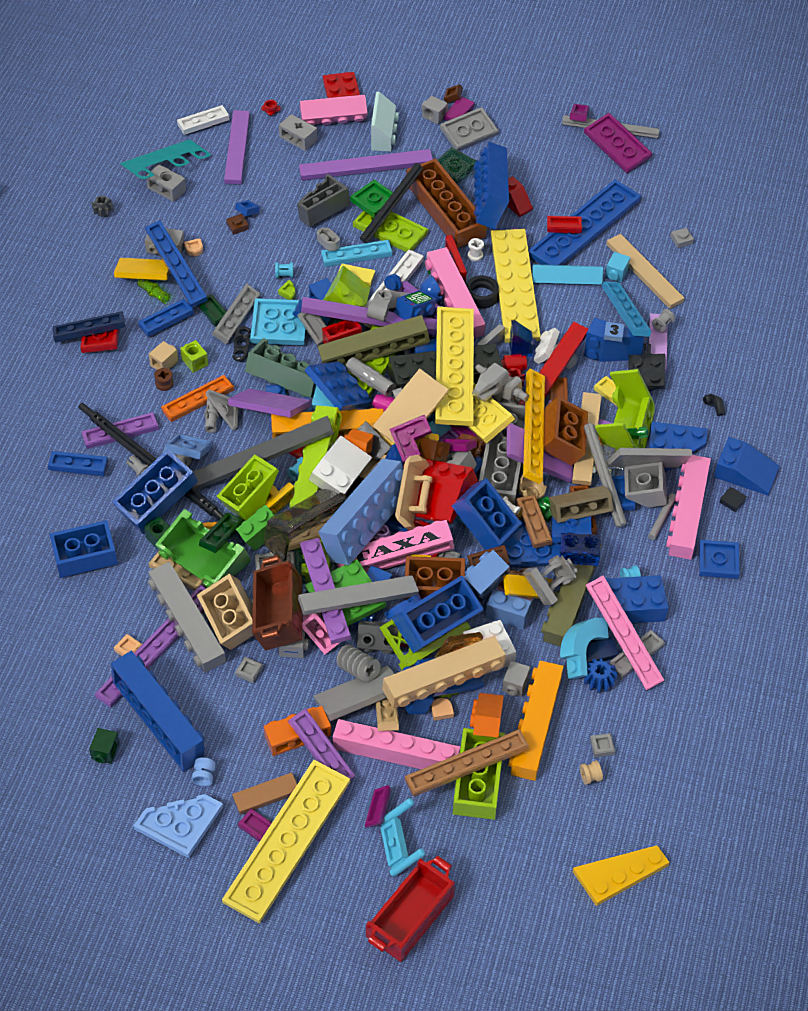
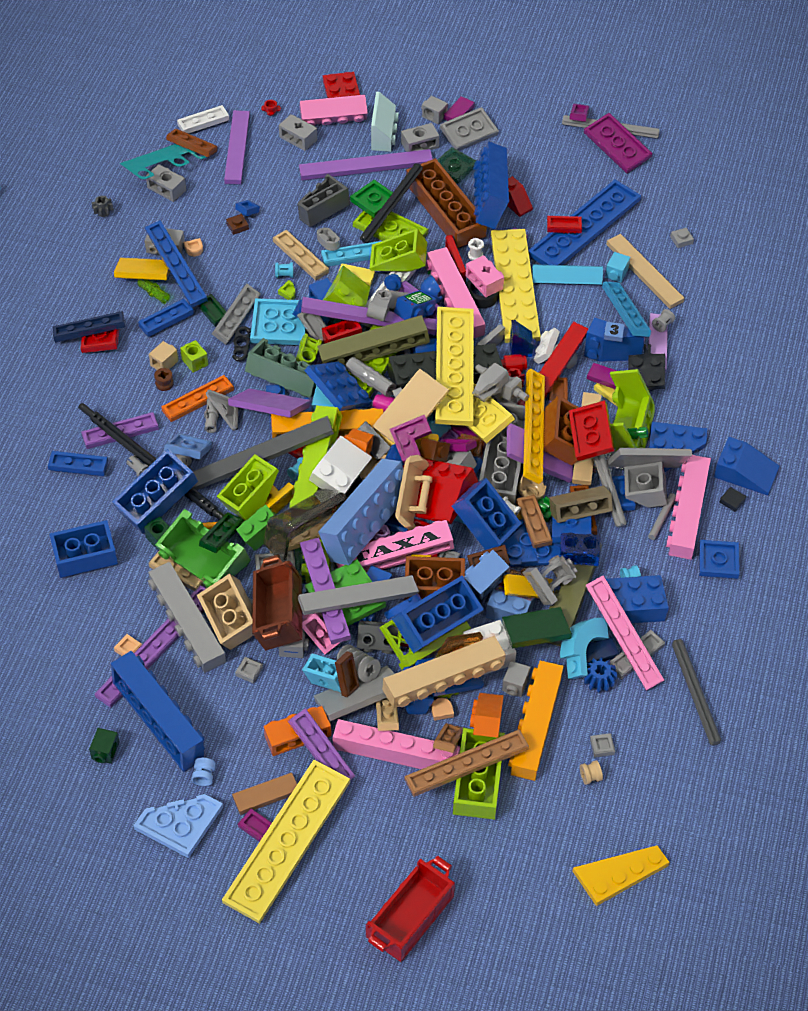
magenta tile [365,785,391,828] -> none
medium azure plate [381,798,425,877] -> none
reddish brown tile [444,84,463,103] -> none
black arm [703,394,726,416] -> none
none -> dark orange tile [166,129,218,158]
none -> tan tile [273,230,329,281]
none -> lime piece [296,333,322,365]
none -> medium azure brick [302,654,341,692]
none -> reddish brown tile [335,651,360,697]
none -> lime slope [369,228,427,271]
none -> light grey brick [401,123,439,152]
none -> medium nougat tile [433,723,463,753]
none -> bright pink brick [466,255,504,297]
none -> dark green tile [502,607,572,649]
none -> red plate [569,400,615,461]
none -> magenta tile [587,363,617,389]
none -> dark grey axle [672,639,721,746]

